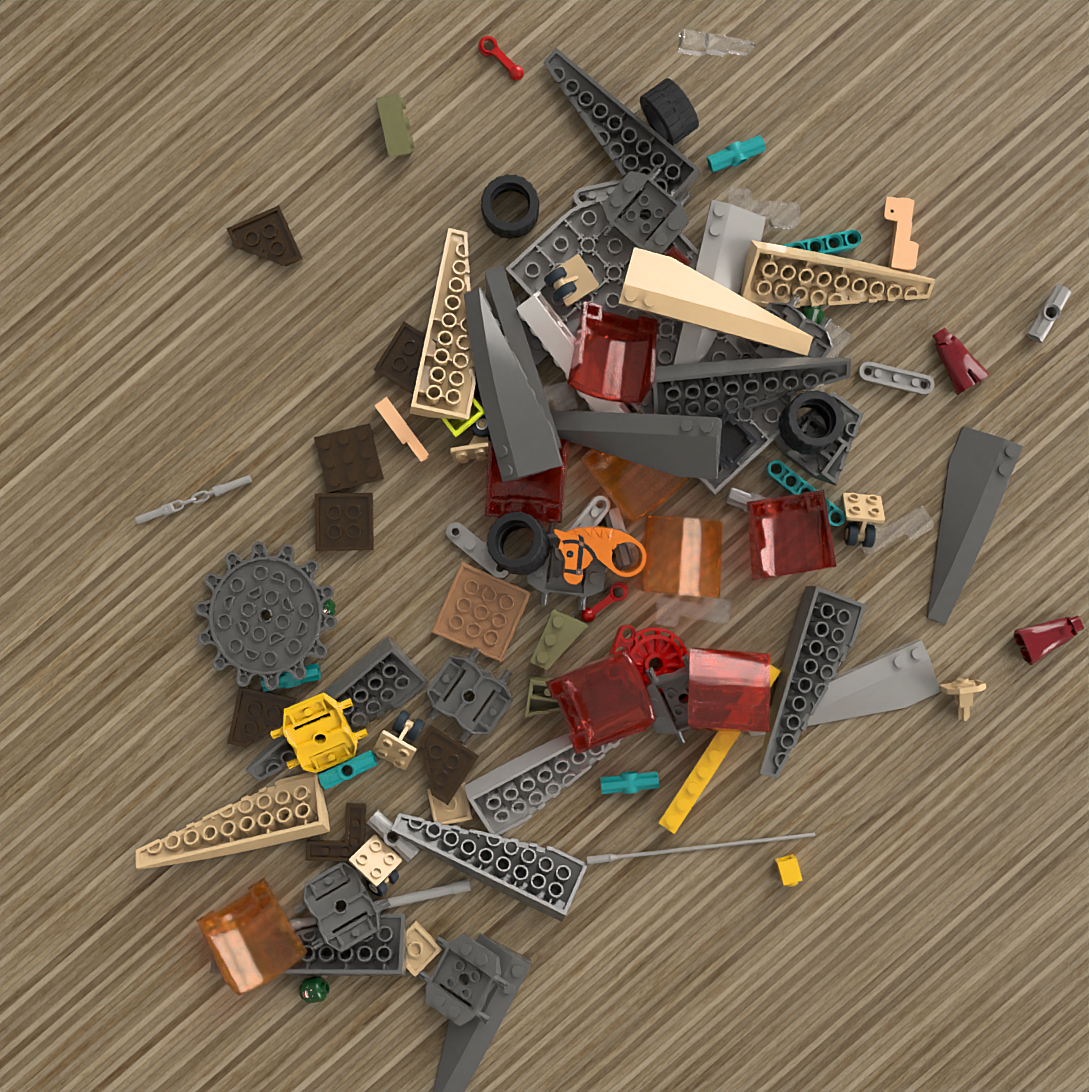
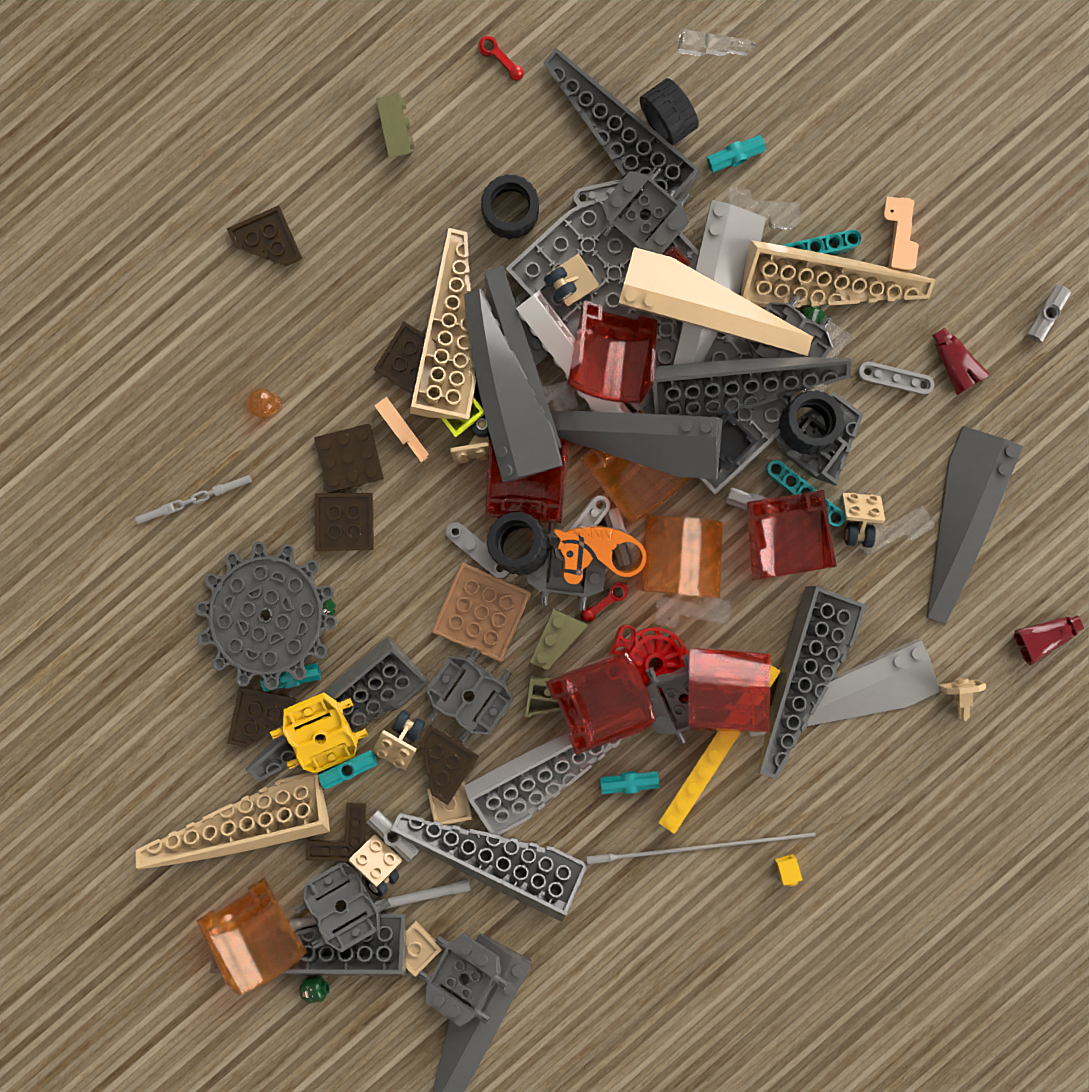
none -> clear orange hair [246,389,282,418]

